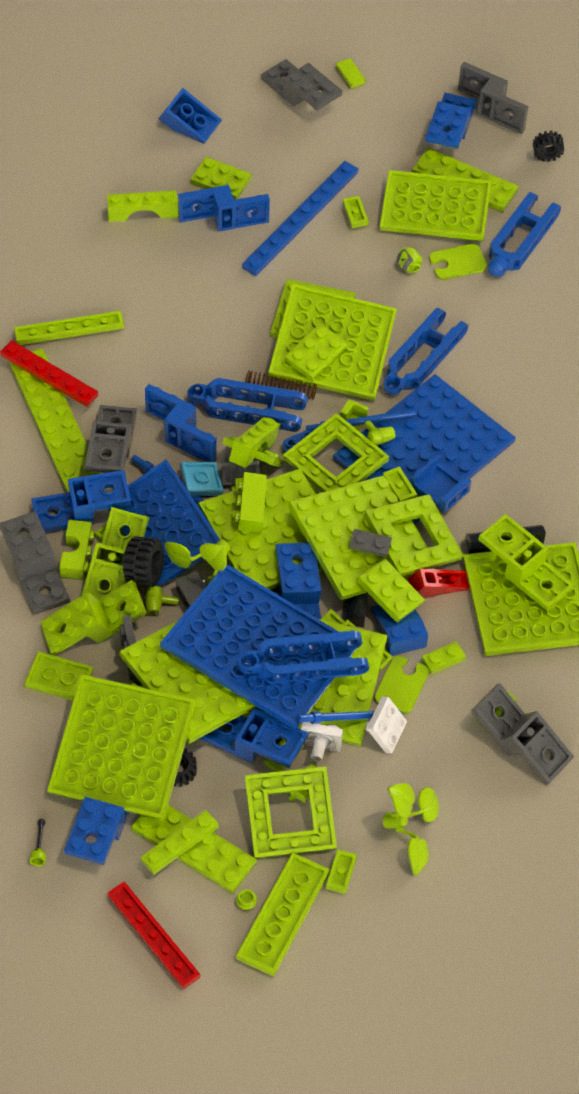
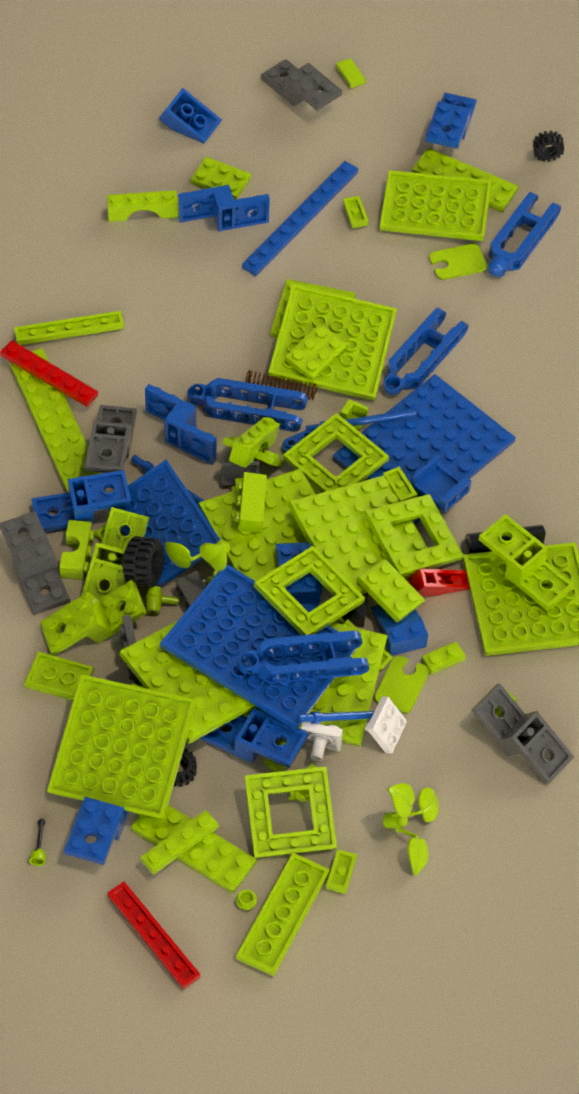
medium azure plate [179,462,224,496] -> none
dark grey plate [349,529,392,558] -> none
lime piece [365,421,396,445] -> none
lime head [396,247,423,273] -> none
dark grey bracket [458,62,529,134] -> none
none -> lime plate [253,546,365,636]

